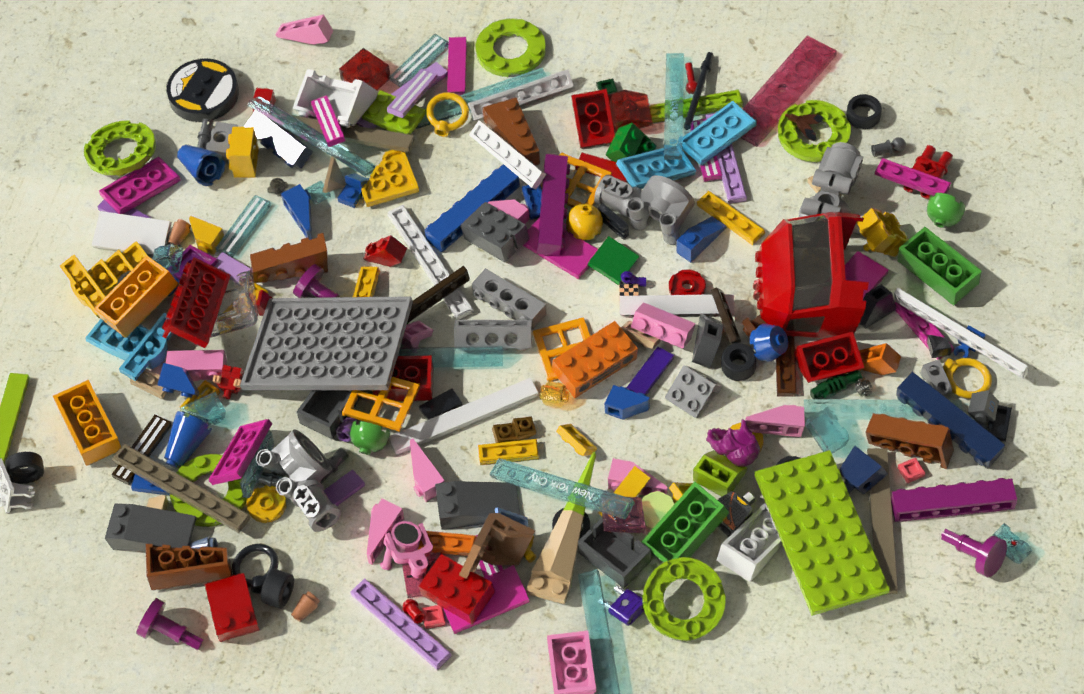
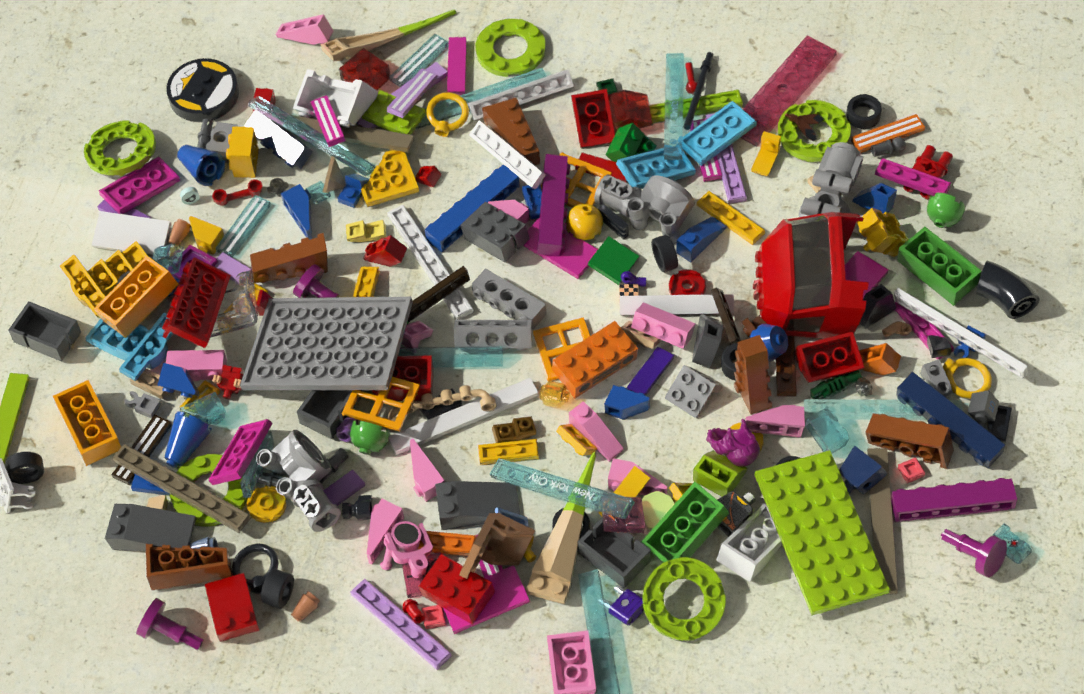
none -> dark grey piece [8,301,81,362]
none -> light grey plate [125,391,162,419]
none -> light aqua tile [180,187,199,205]
none -> red bar [212,179,263,206]
none -> tan plate [321,9,457,61]
none -> black piece [342,495,373,520]
none -> light yellow slope [346,220,386,242]
none -> tan bar [385,385,497,432]
none -> red slope [415,166,441,187]
none -> bright pink slope [569,401,624,462]
none -> black tyre [651,235,678,273]
none -> dark orange wedge [734,335,772,415]
none -> yellow bracket [751,131,781,176]
none -> orange tile [851,114,925,153]
none -> blue slope [852,183,897,214]
none -> medium nougat arm [882,321,912,338]
none -> black brick [976,260,1040,319]

